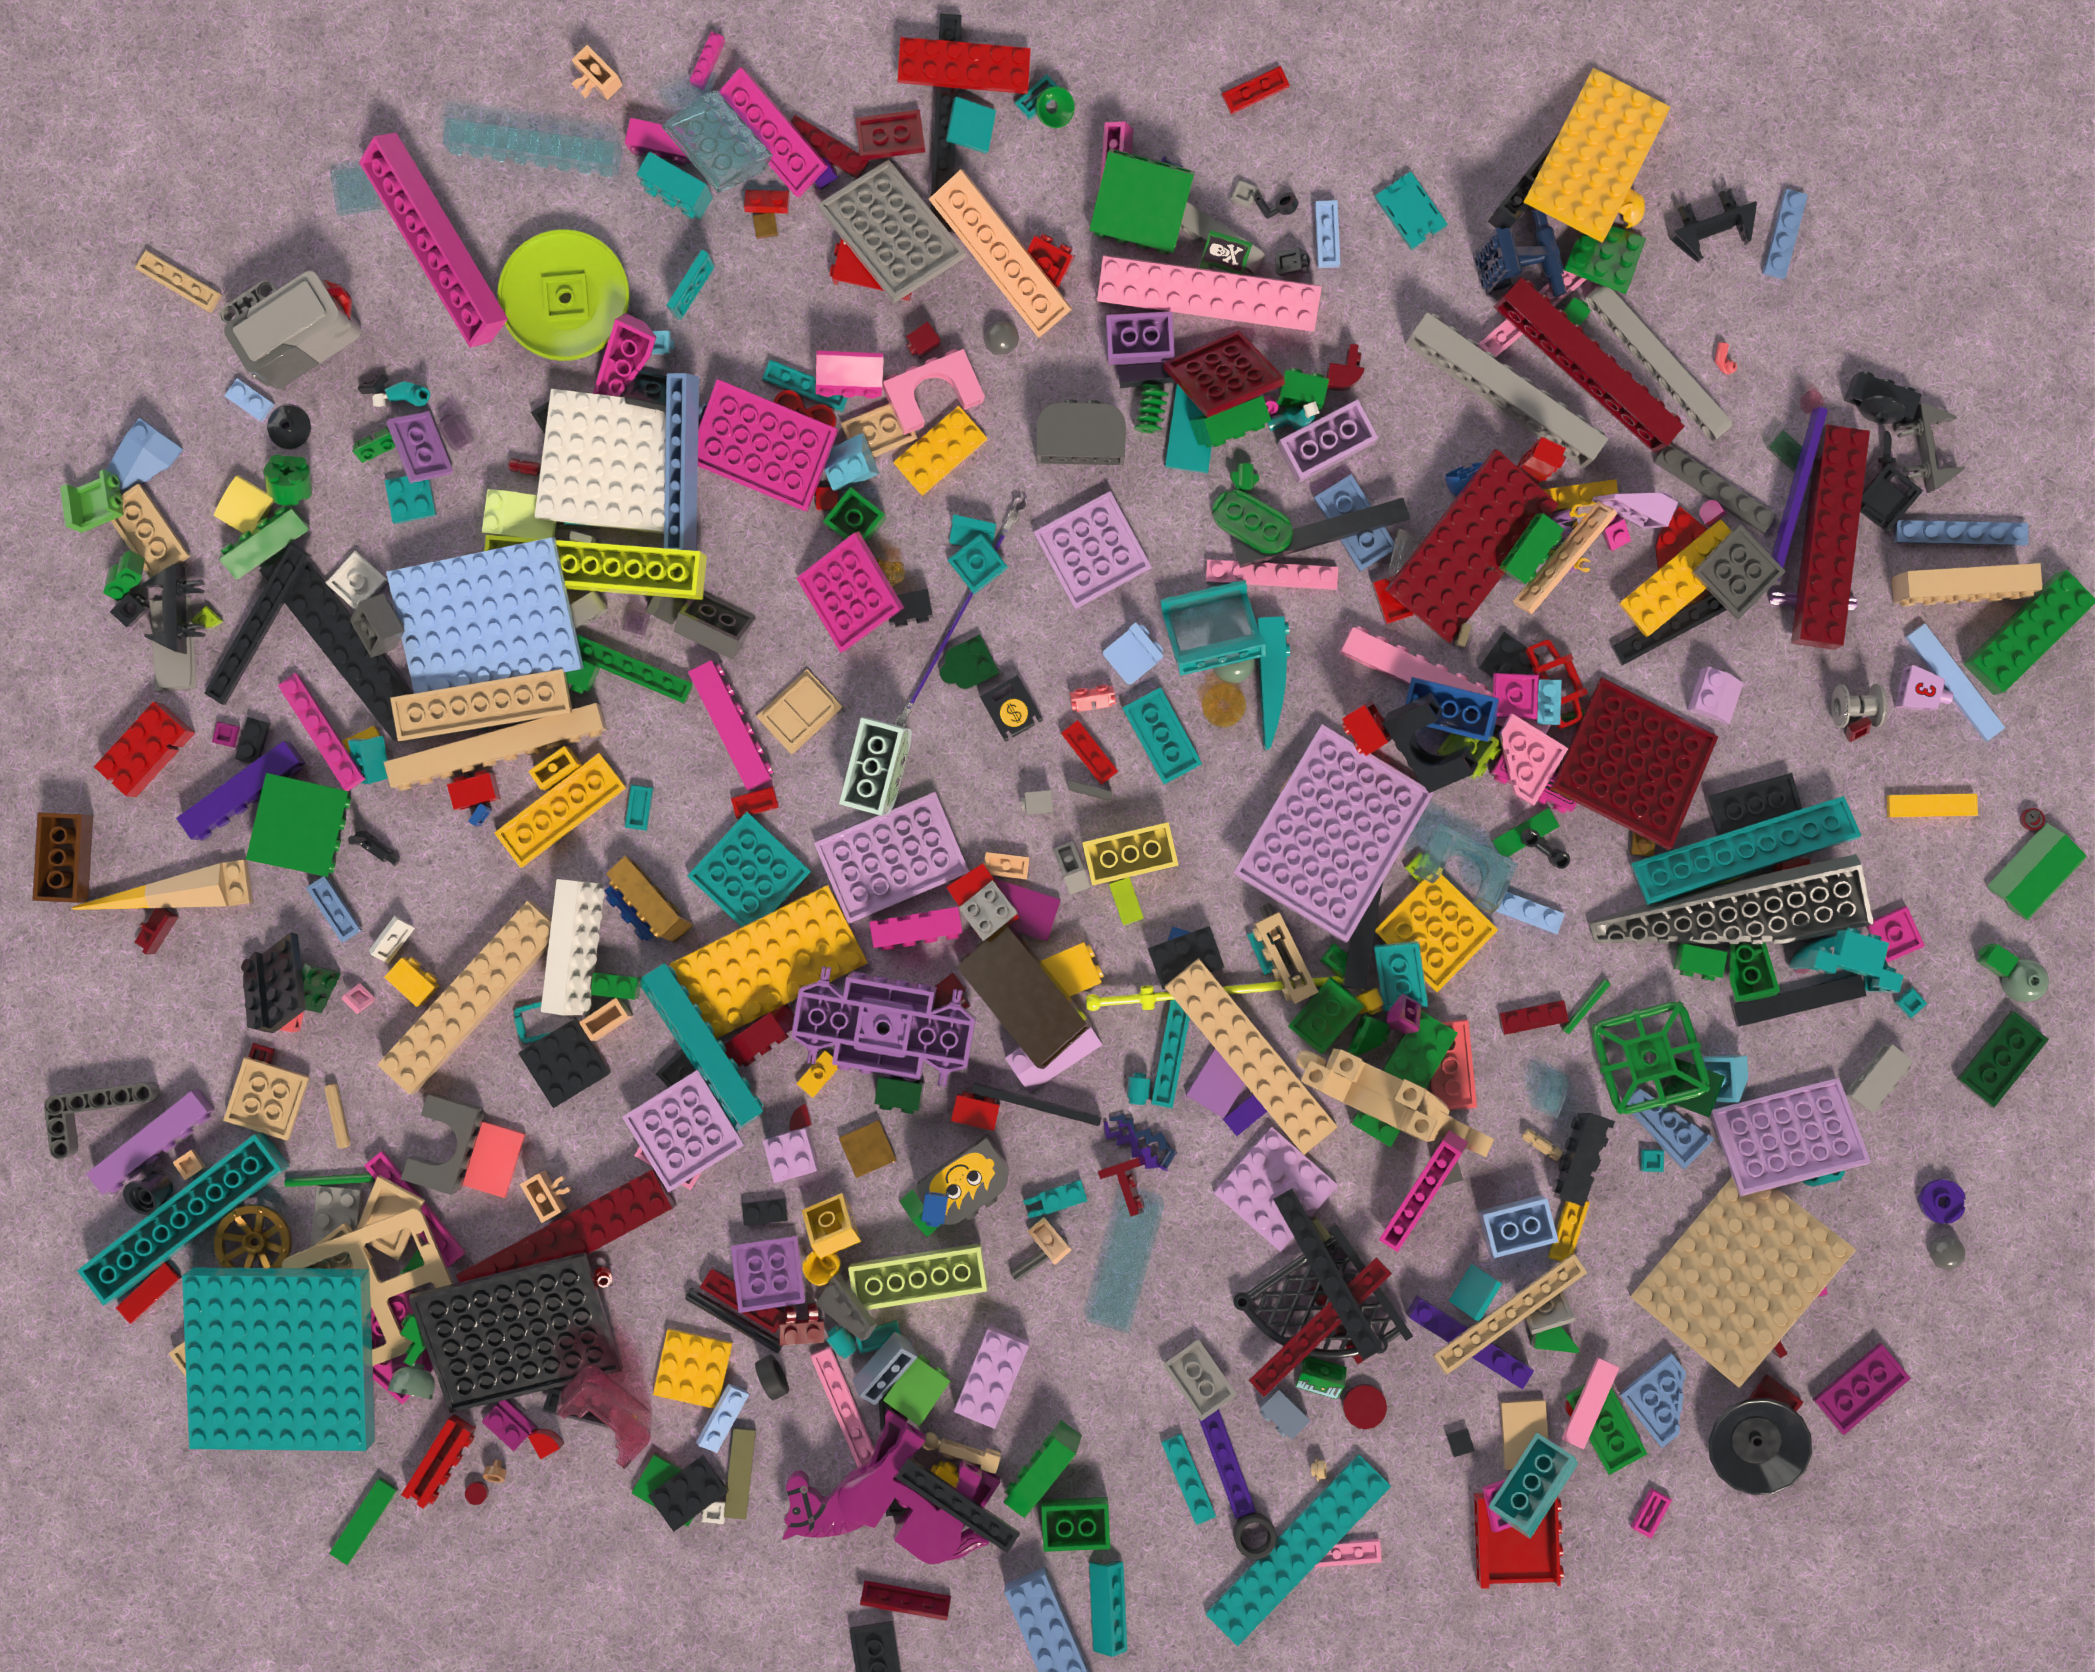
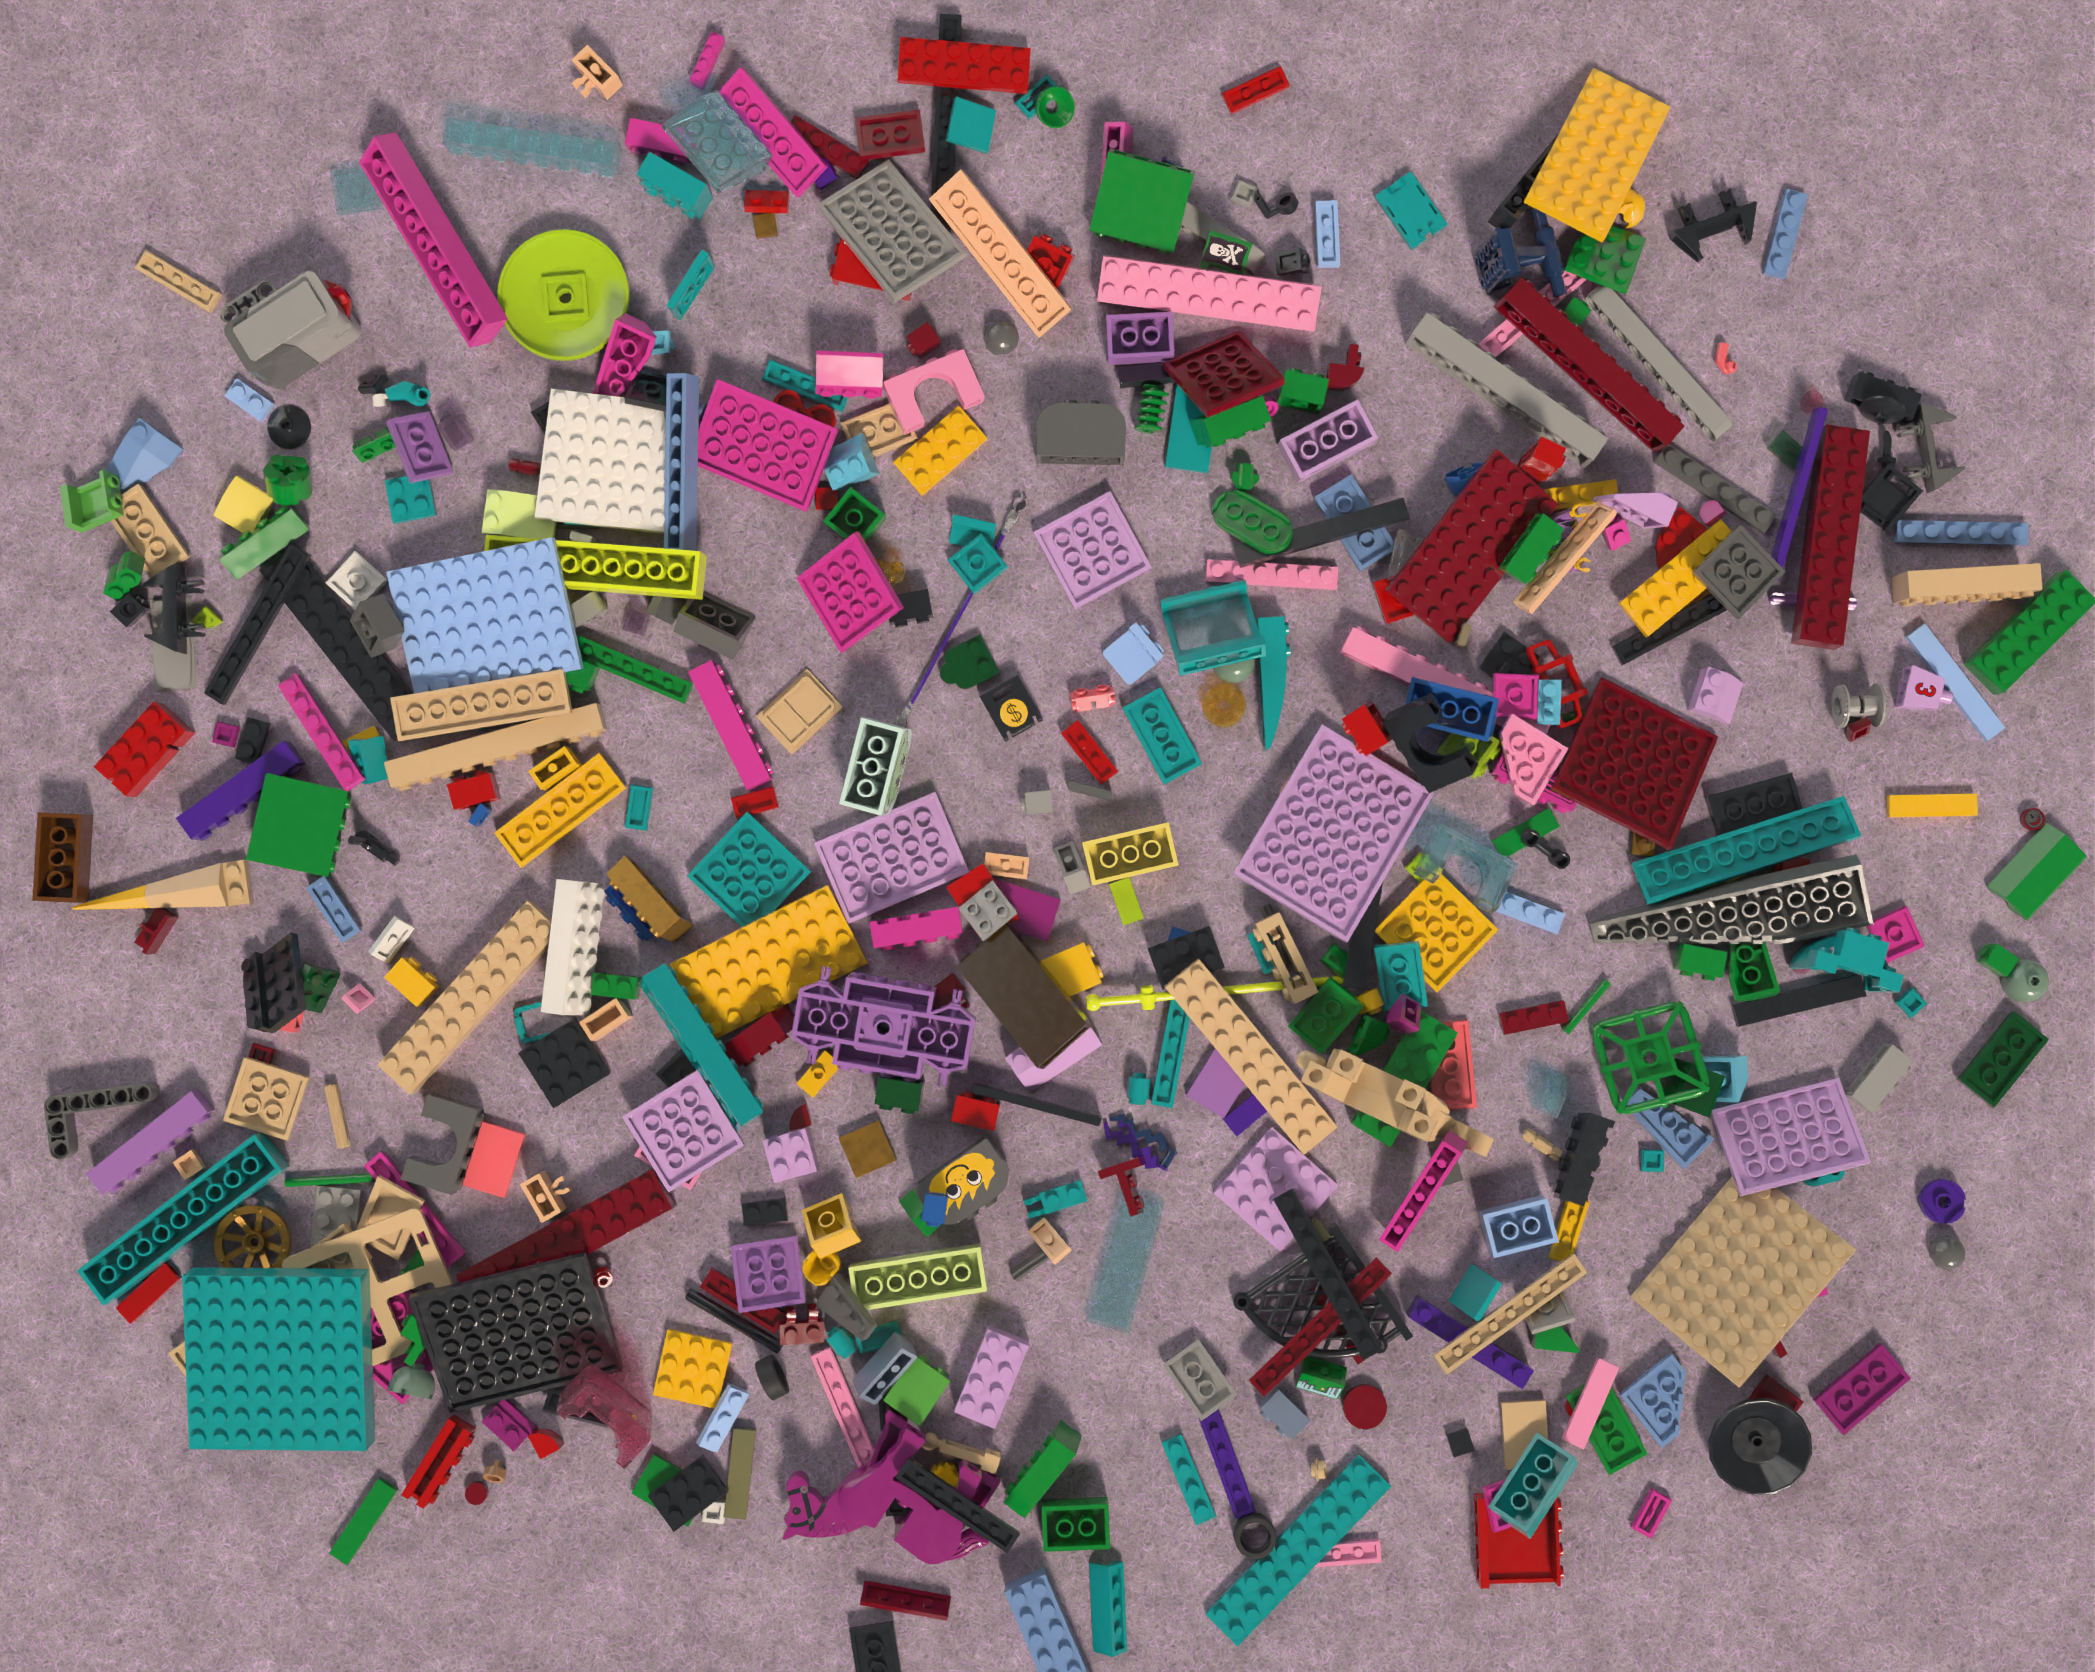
black hat [123,1171,173,1215] -> none
teal arm [1268,401,1319,431] -> none

